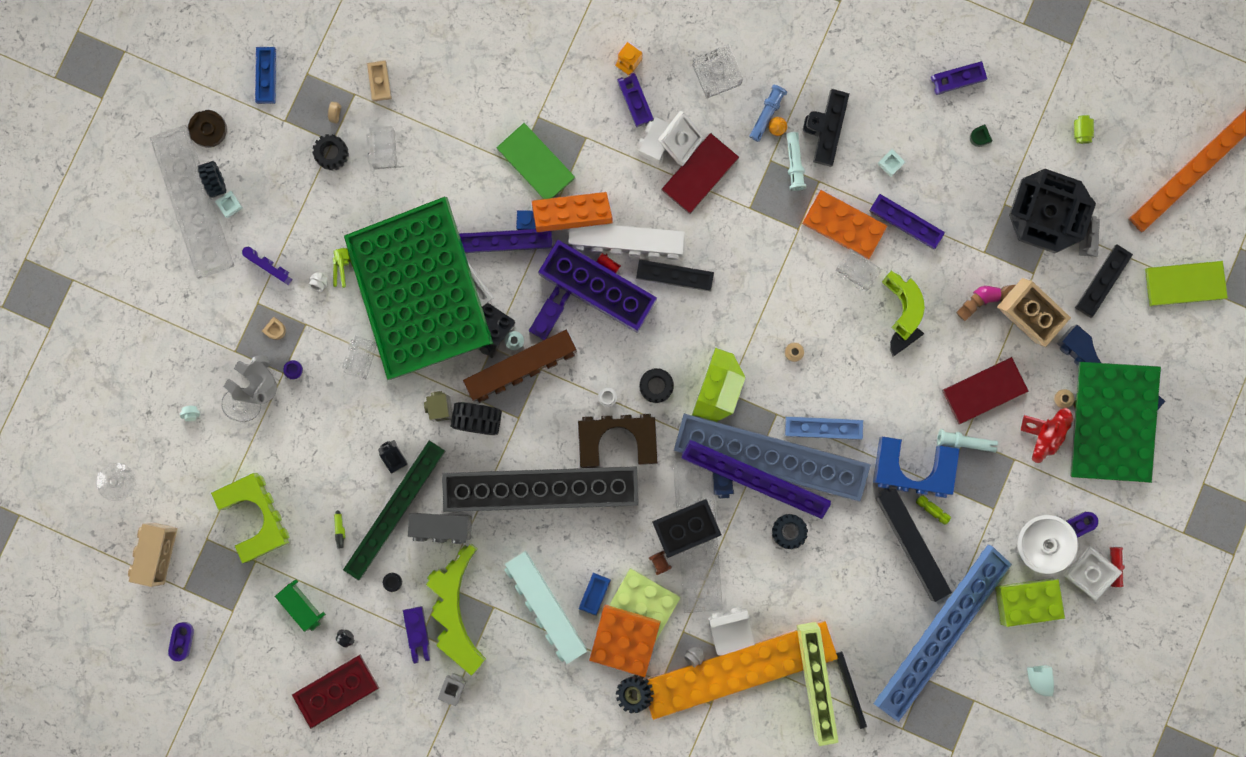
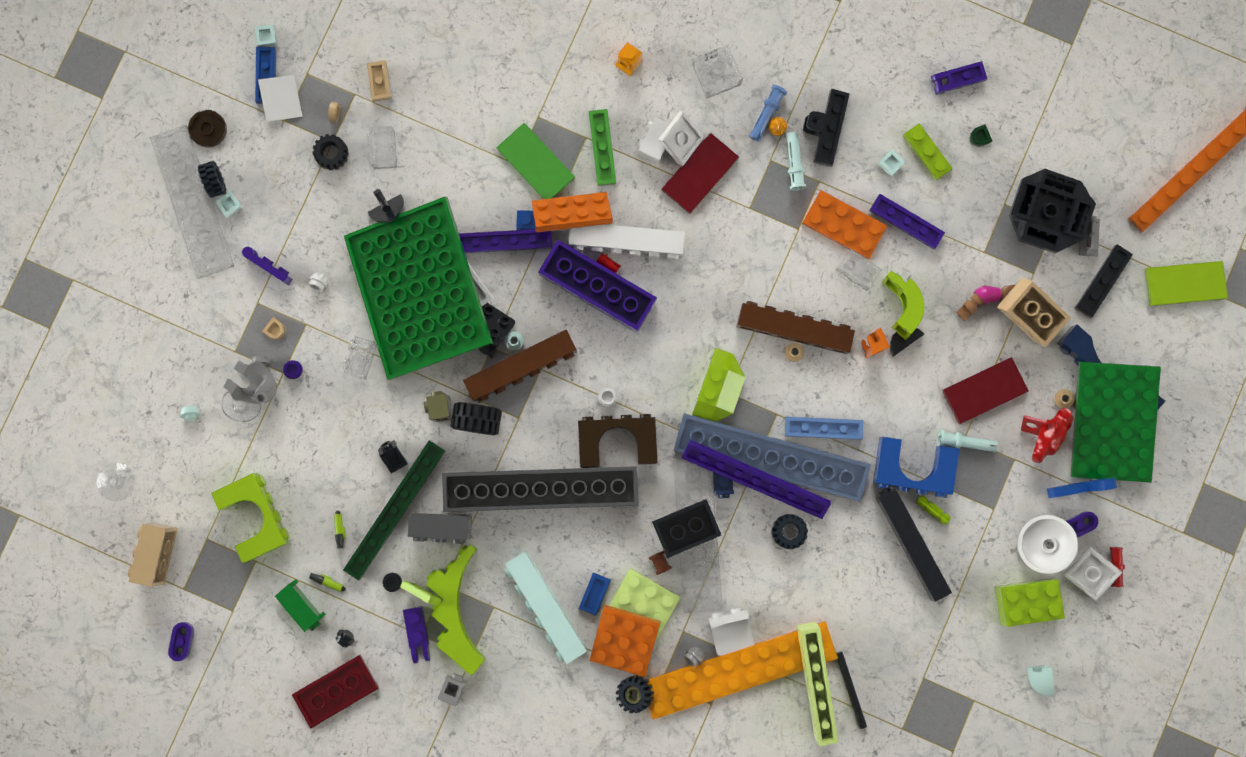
lime plant [332,248,353,288] -> none
dark purple hinge [529,286,570,340] -> none
dark purple plate [617,72,654,128] -> none
black tile [636,259,714,292] -> none
black tyre [639,368,674,403] -> none
medium blue plate [873,544,1012,722] -> none
lime brick [1074,115,1094,144] -> none
none -> light aqua plate [255,24,277,47]
none -> white sticker [258,75,303,122]
none -> piece [309,573,346,592]
none -> black shield [368,189,404,223]
none -> lime tile [400,581,442,606]
none -> bright green plate [589,109,616,186]
none -> reddish brown brick [736,301,855,354]
none -> orange hinge [861,328,890,359]
none -> lime plate [903,123,953,180]
none -> blue beam [1047,478,1117,498]

